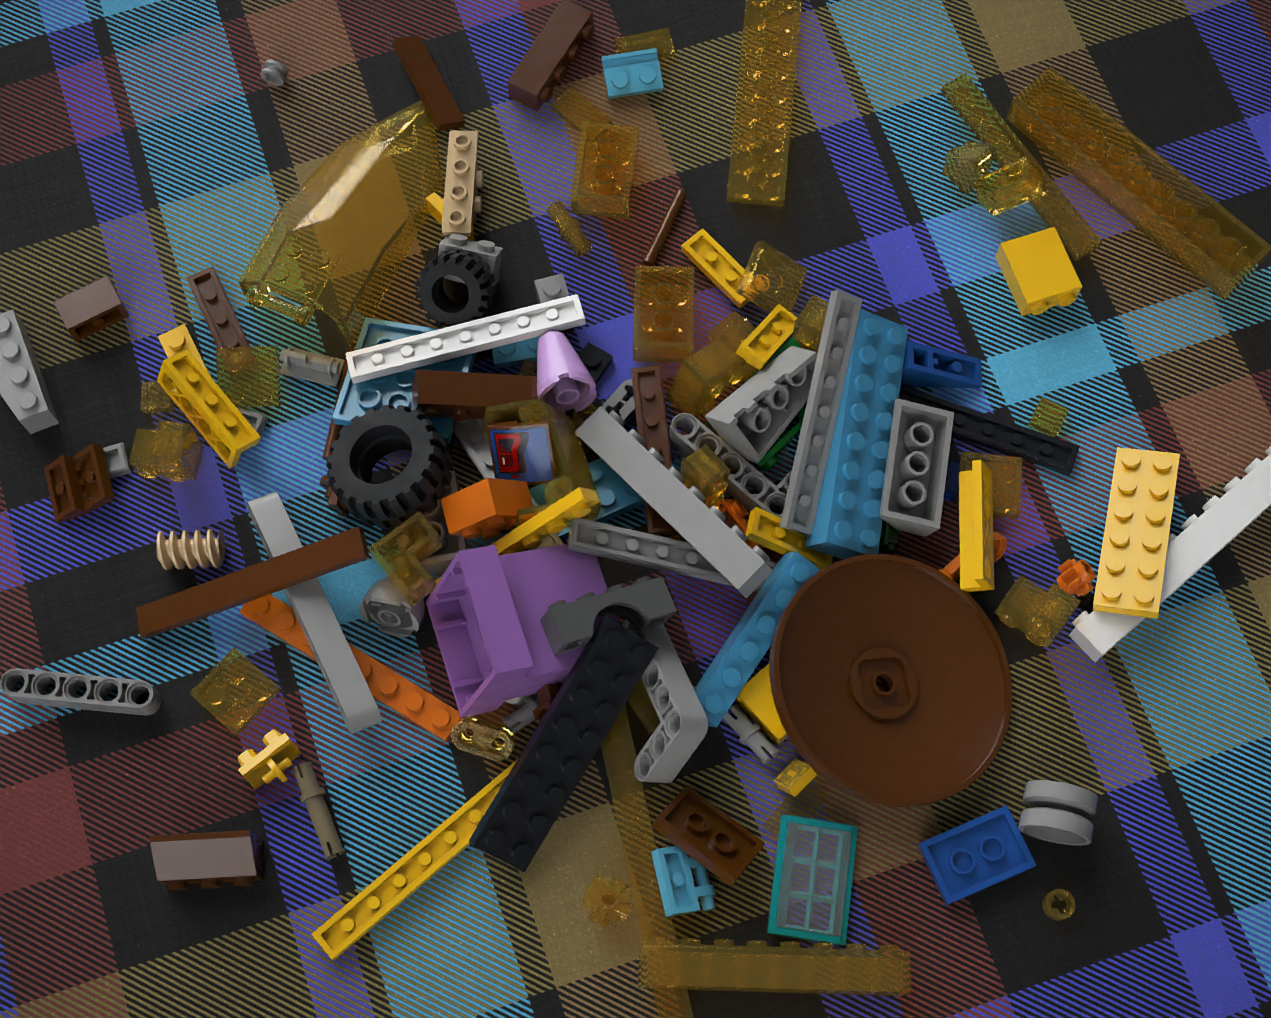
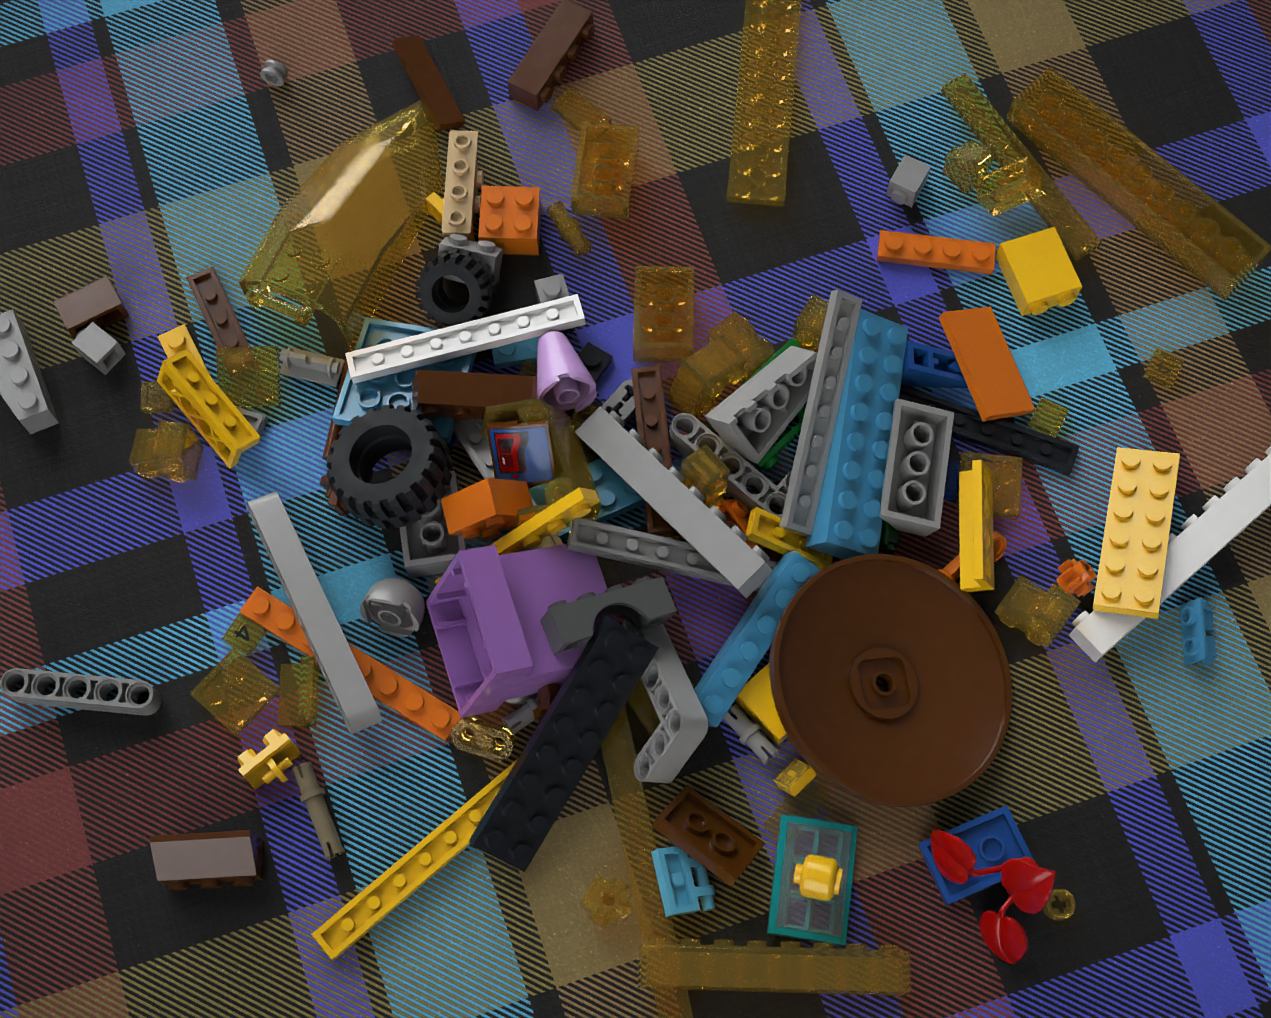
reddish brown slope [44,443,115,523] -> none
light grey tile [103,442,132,479] -> none
reddish brown tile [136,526,369,639] -> none
tan piece [156,529,225,570] -> none
clear yellow brick [368,511,442,608] -> none
medium azure plate [601,48,664,99] -> none
clear yellow tile [614,28,675,59] -> none
reddish brown bar [642,190,687,267] -> none
yellow plate [681,228,762,309] -> none
yellow plate [735,304,802,371] -> none
clear yellow plate [736,240,808,313] -> none
light grey wheel [1018,780,1098,846] -> none
none -> light grey brick [72,322,126,375]
none -> clear yellow tile [222,613,267,657]
none -> clear yellow panel [278,657,319,727]
none -> orange brick [478,186,542,255]
none -> yellow head [793,854,844,901]
none -> orange plate [876,230,996,275]
none -> light grey brick [886,155,931,208]
none -> red plant [931,830,1056,964]
none -> orange tile [938,307,1035,421]
none -> clear yellow tile [1143,348,1184,389]
none -> dark azure hinge [1179,597,1217,666]

